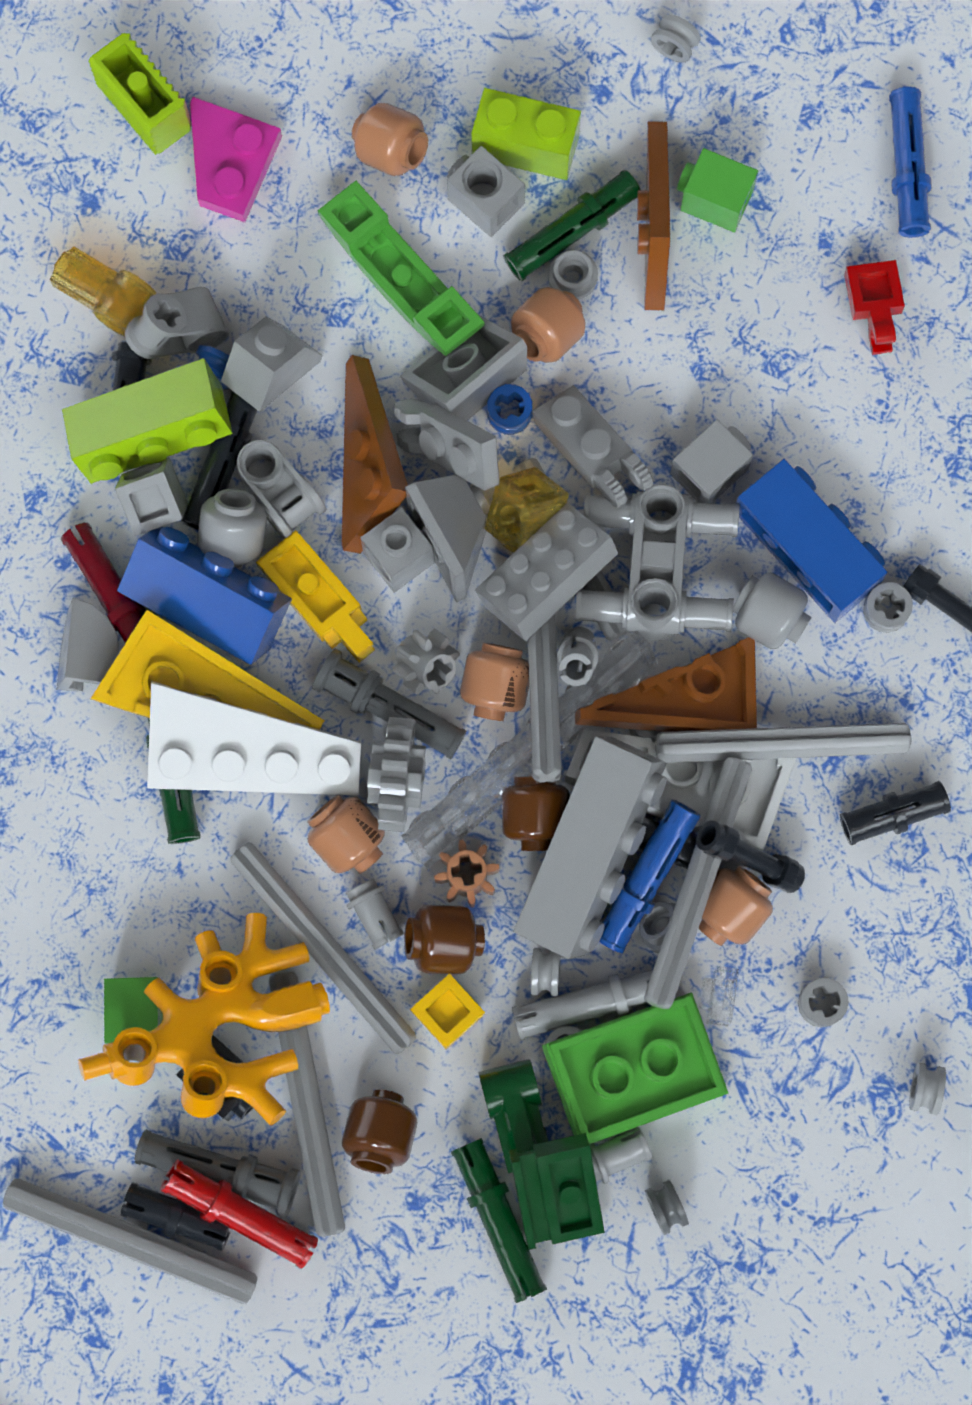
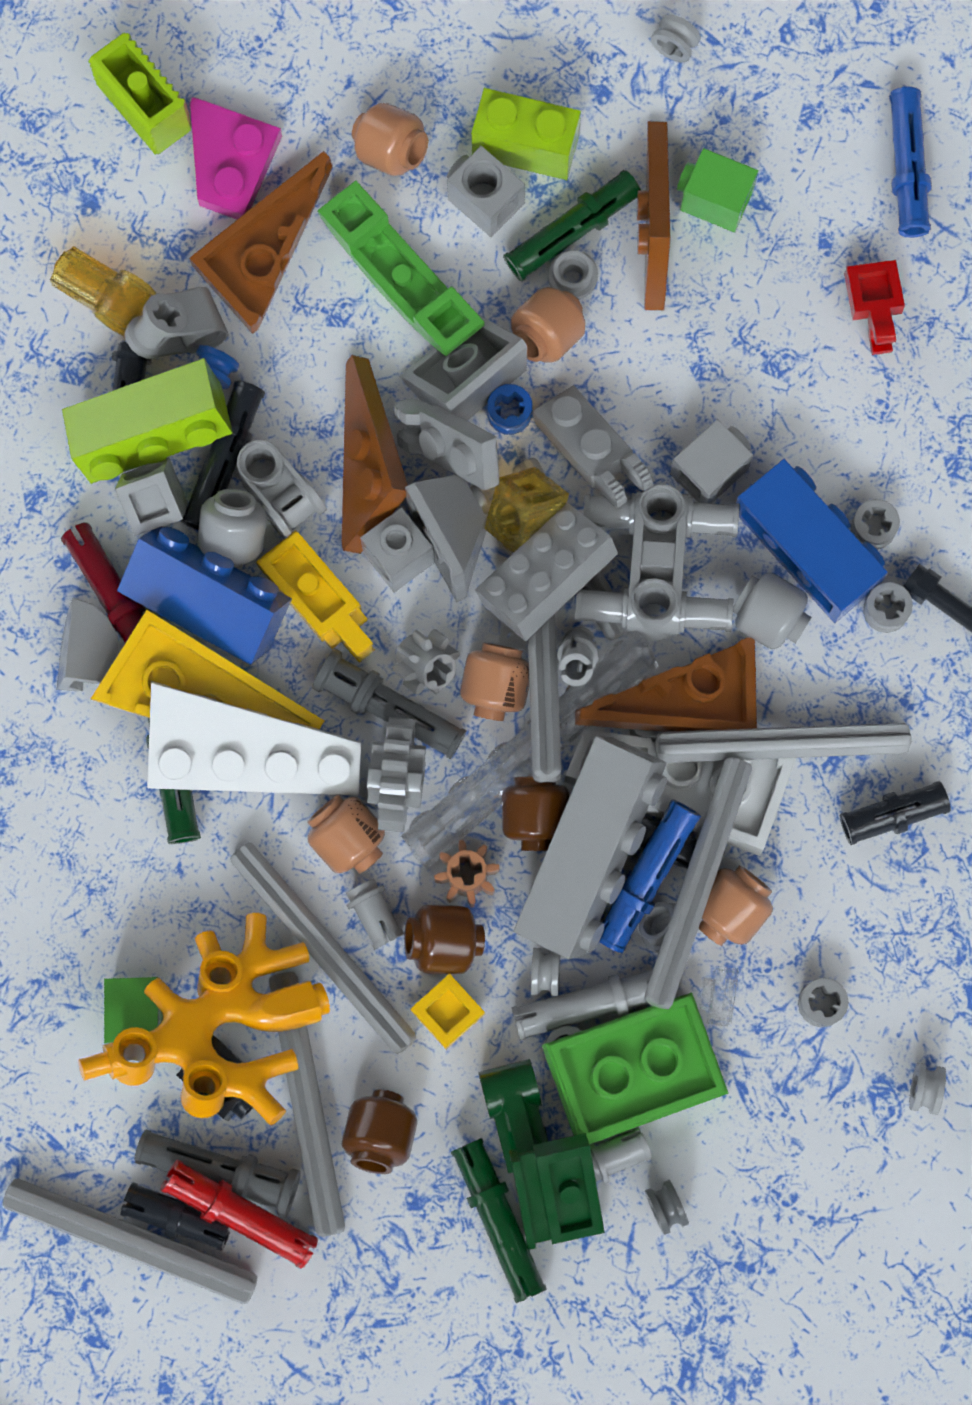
light grey slope [221,317,323,412] -> none
black bar [696,820,805,893] -> none
none -> dark orange wing [189,151,333,334]
none -> light grey bush [851,499,900,550]

